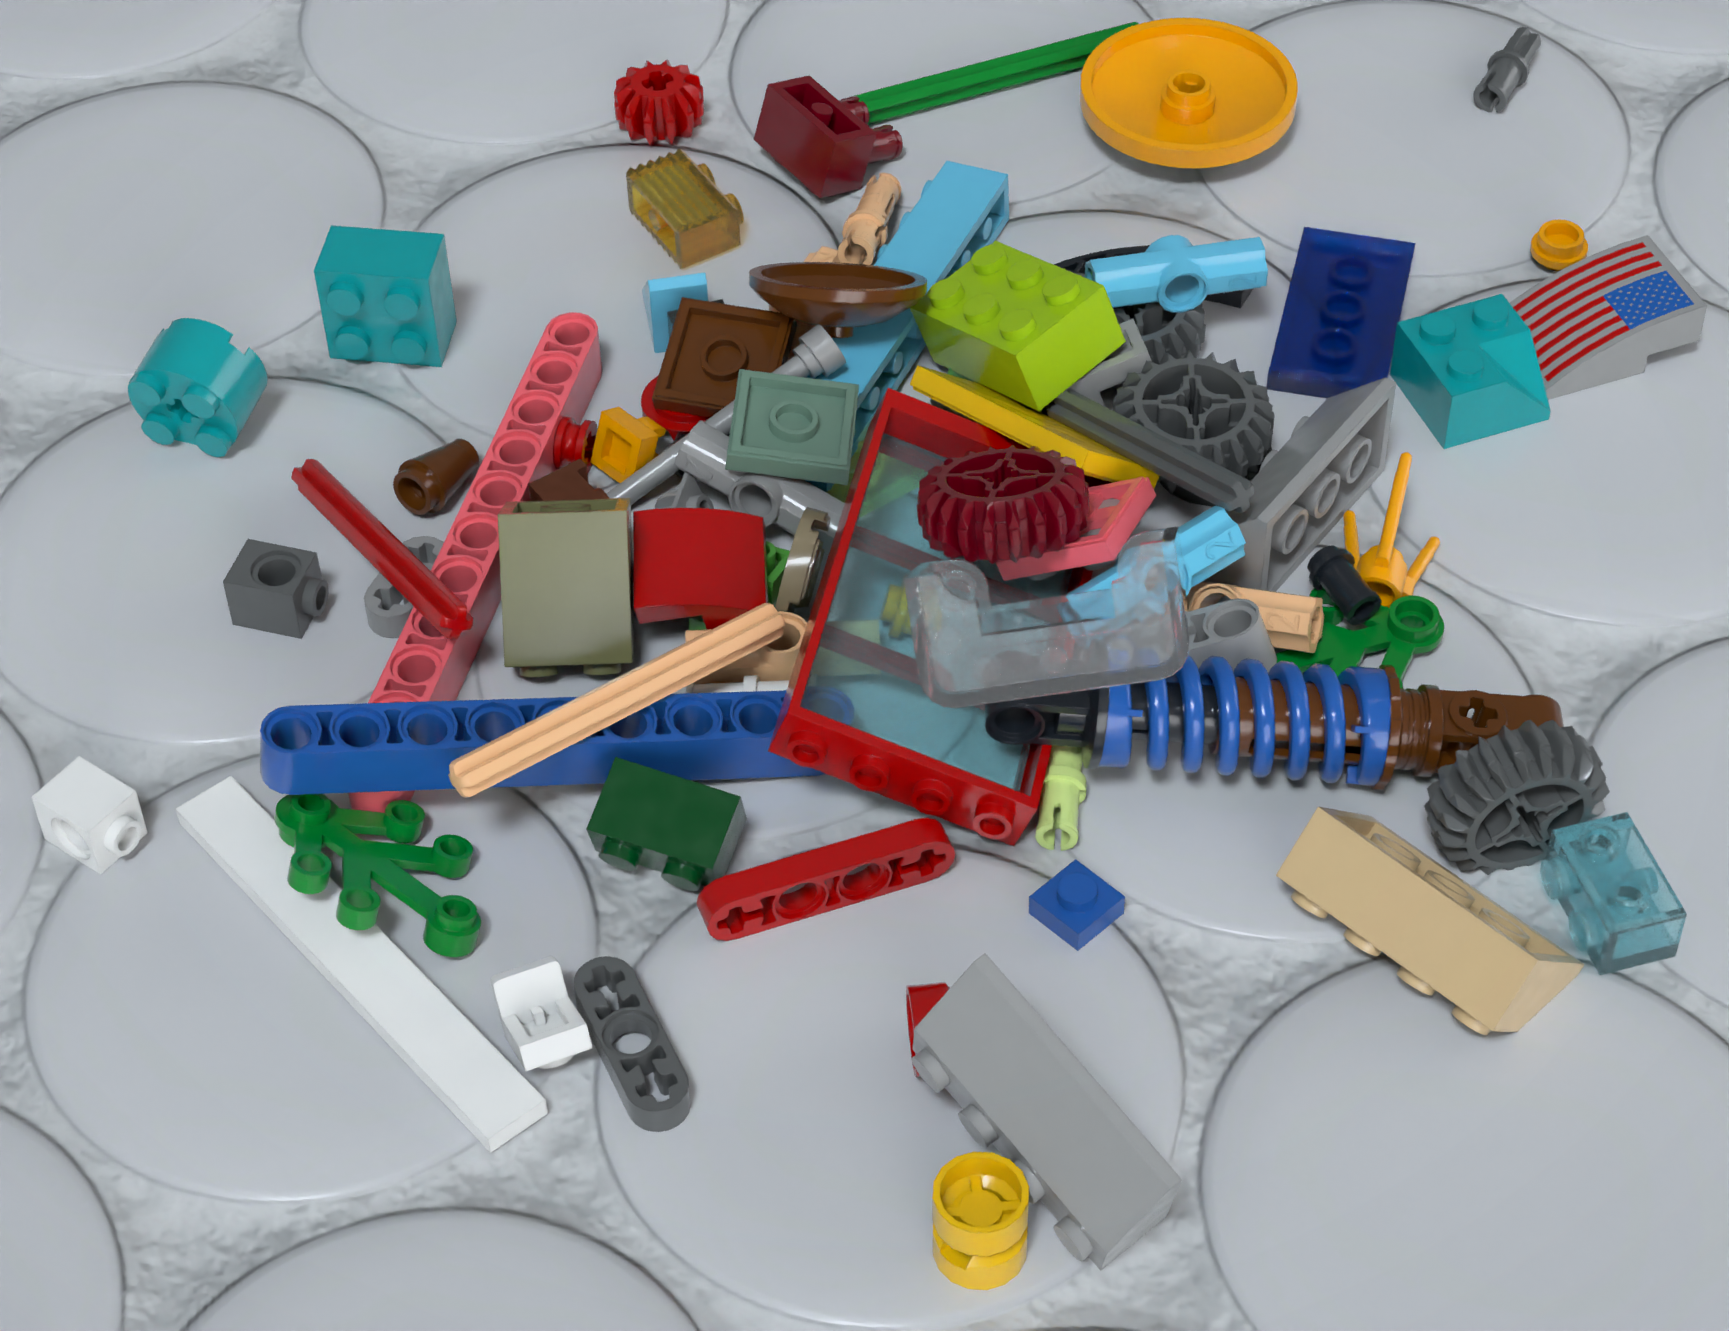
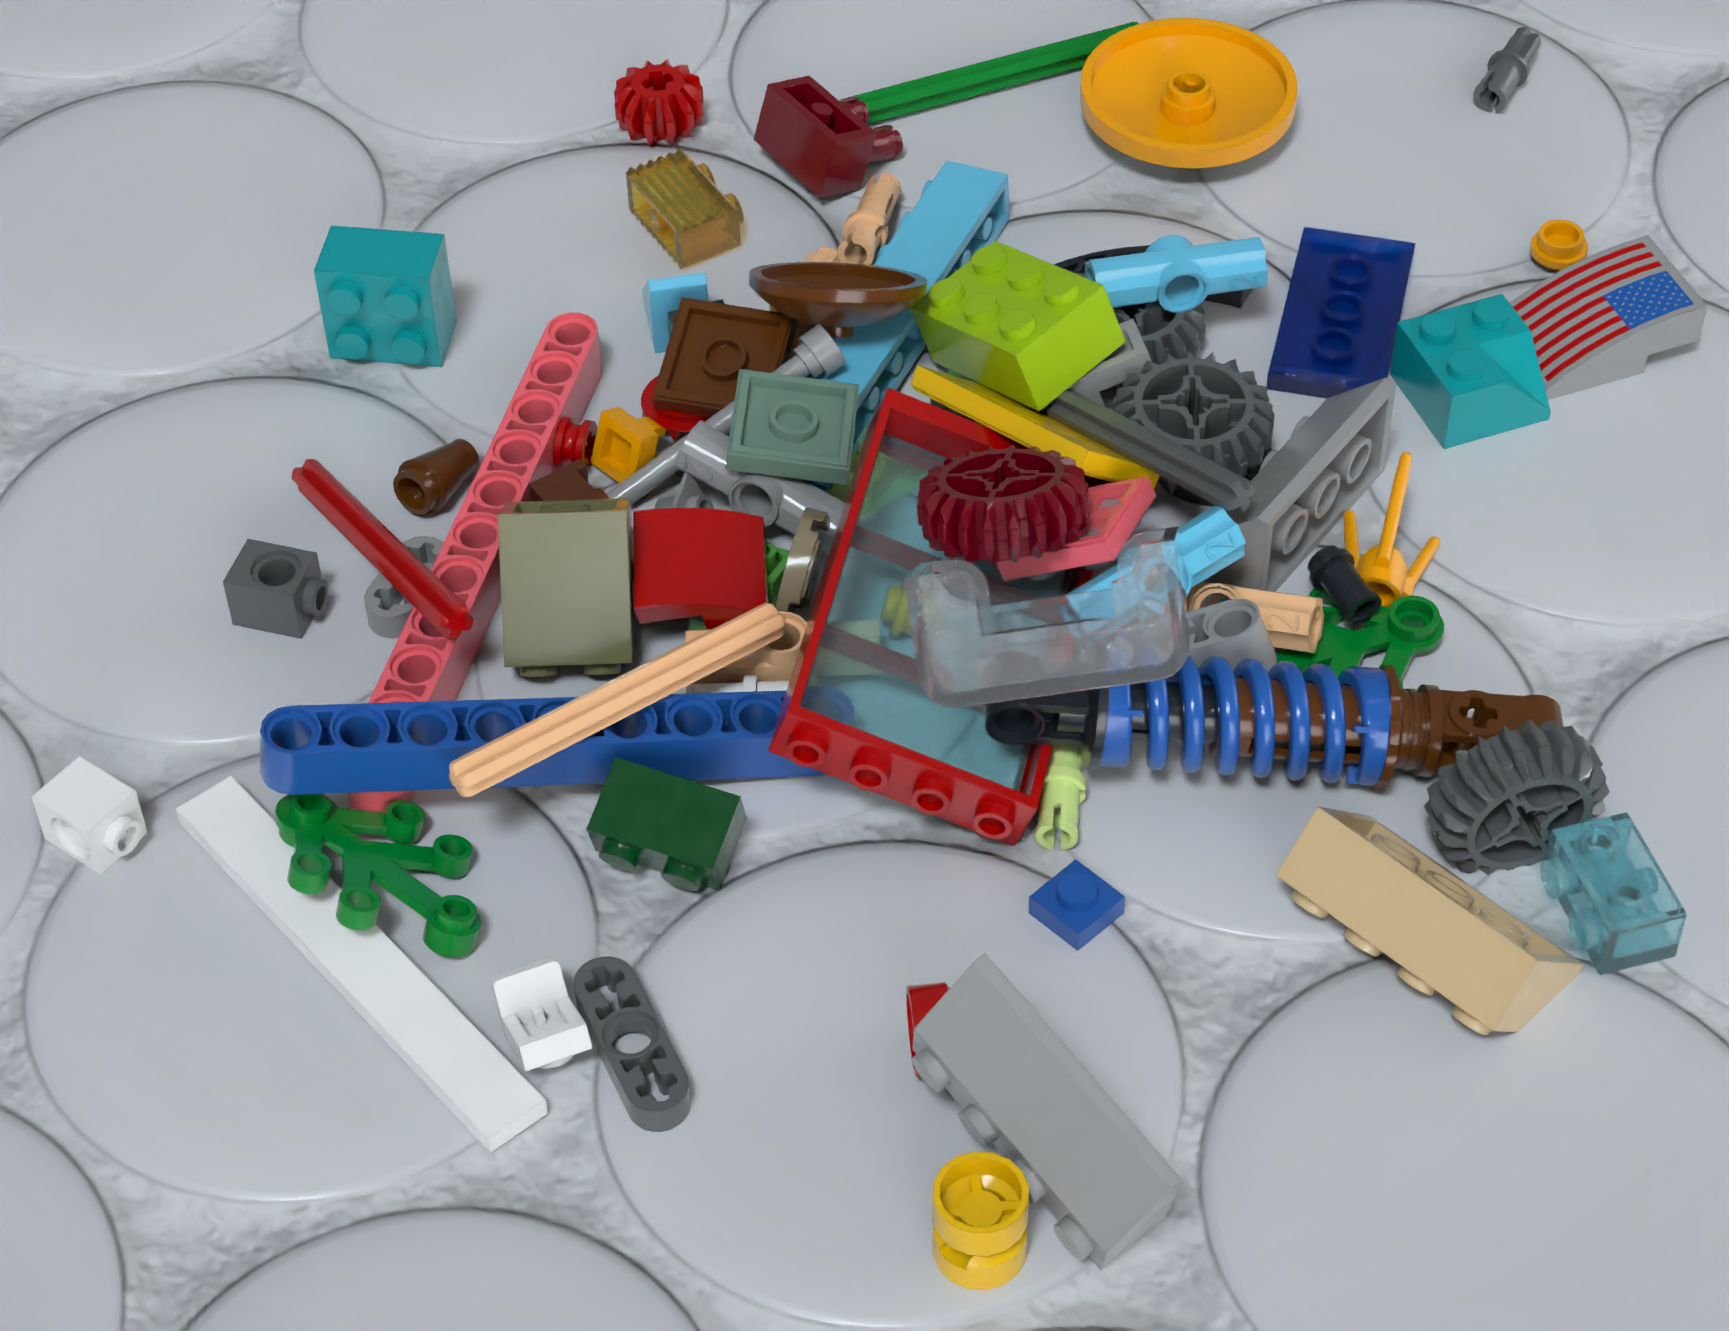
teal brick [128,318,268,457] -> none
red beam [696,818,956,941] -> none

